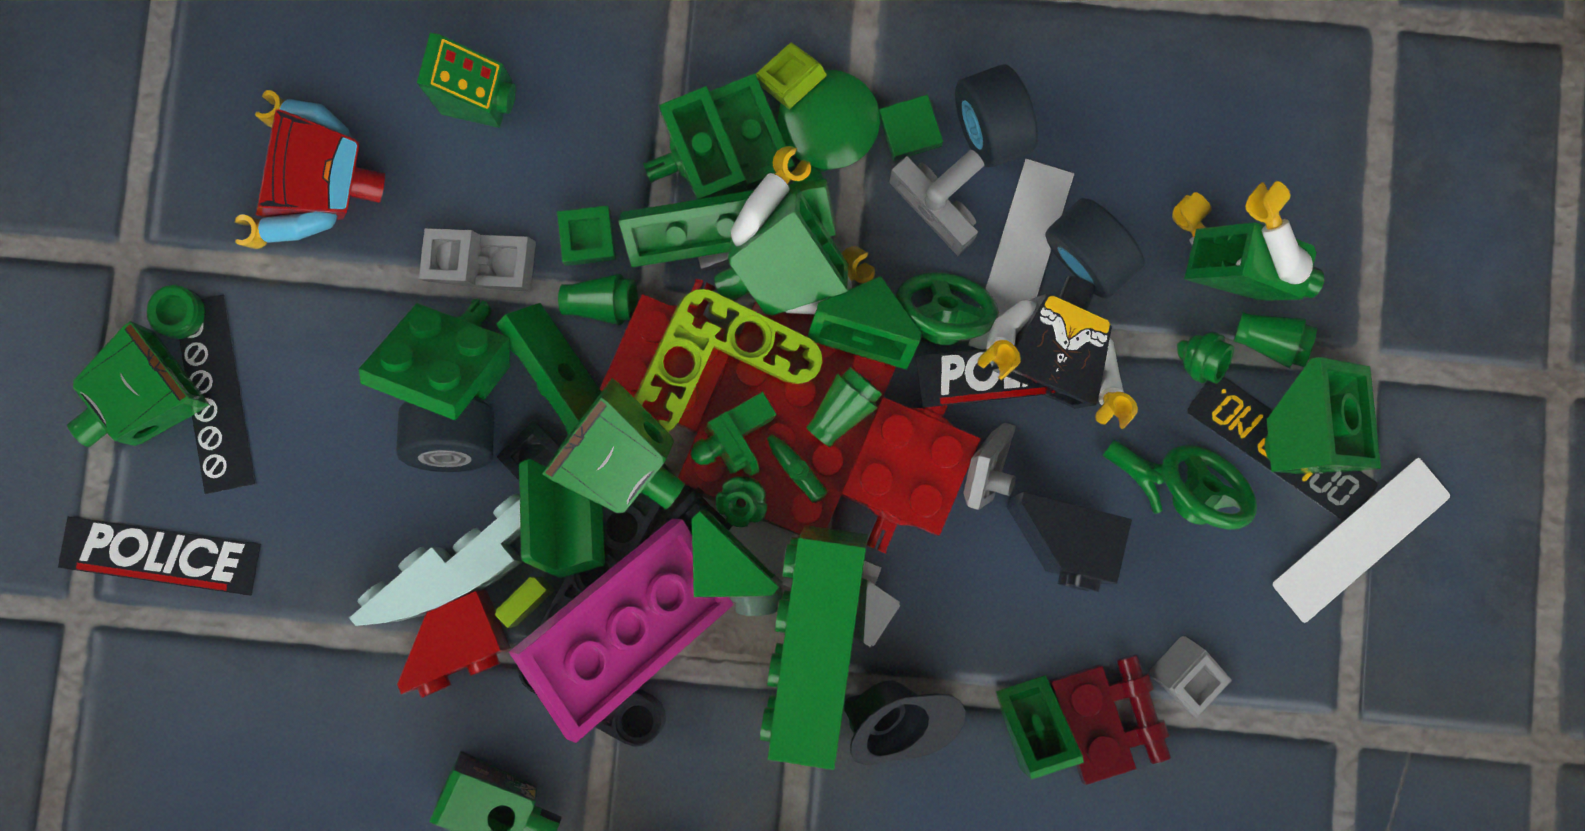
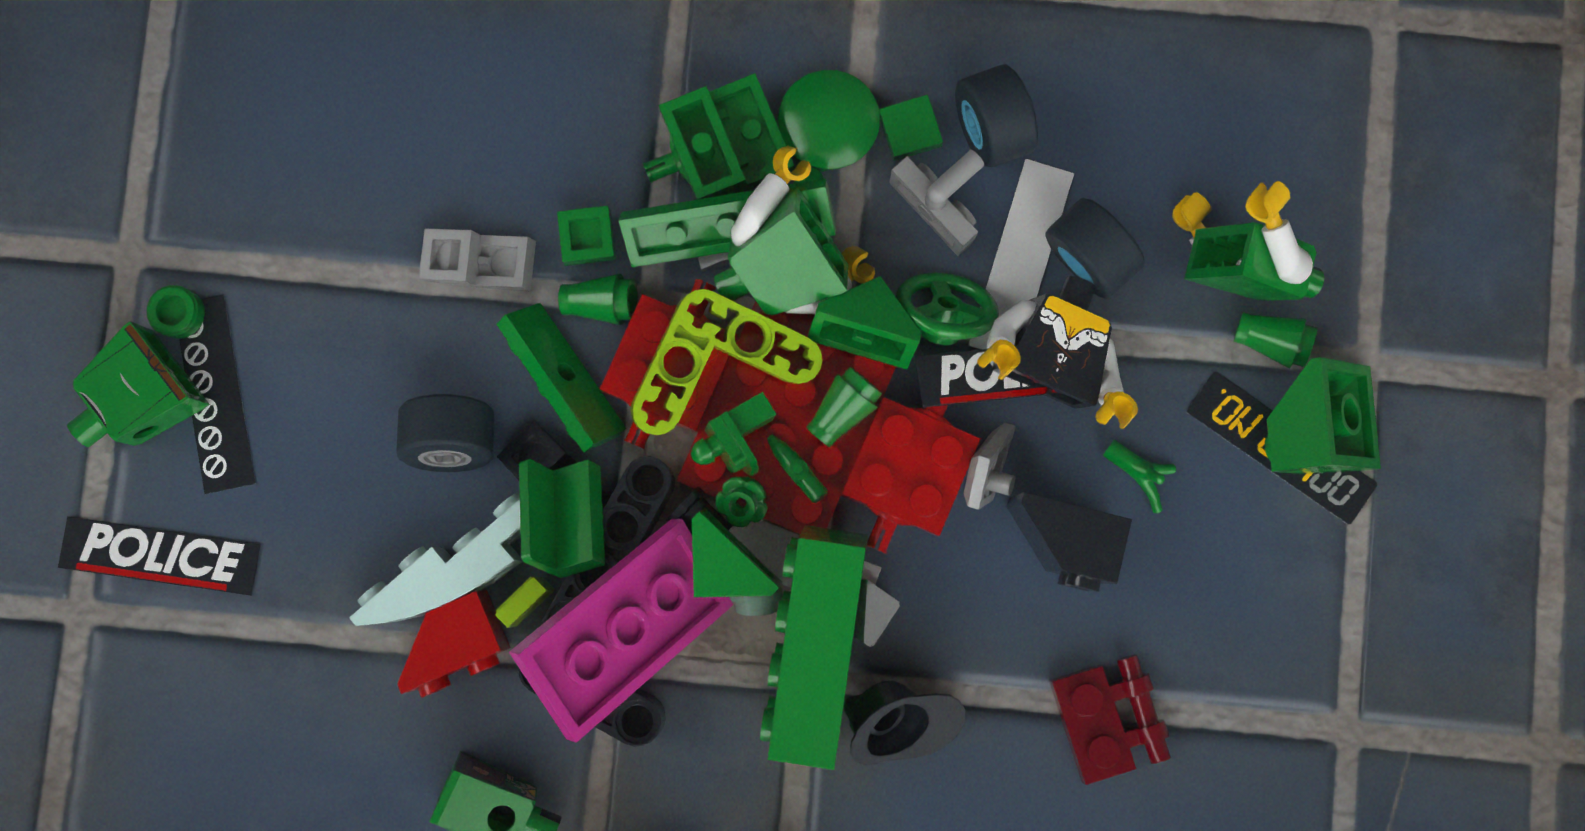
torso [235,90,385,249] -> none
green plate [359,298,510,421] -> none
green slope [417,32,516,128] -> none
green torso [542,378,685,513] -> none
lime tile [756,42,827,110] -> none
green slope [996,675,1084,779] -> none
light grey slope [1149,636,1232,719] -> none
green piece [1162,445,1257,530] -> none
green plate [1177,331,1234,384] -> none
white sticker [1273,458,1450,623] -> none

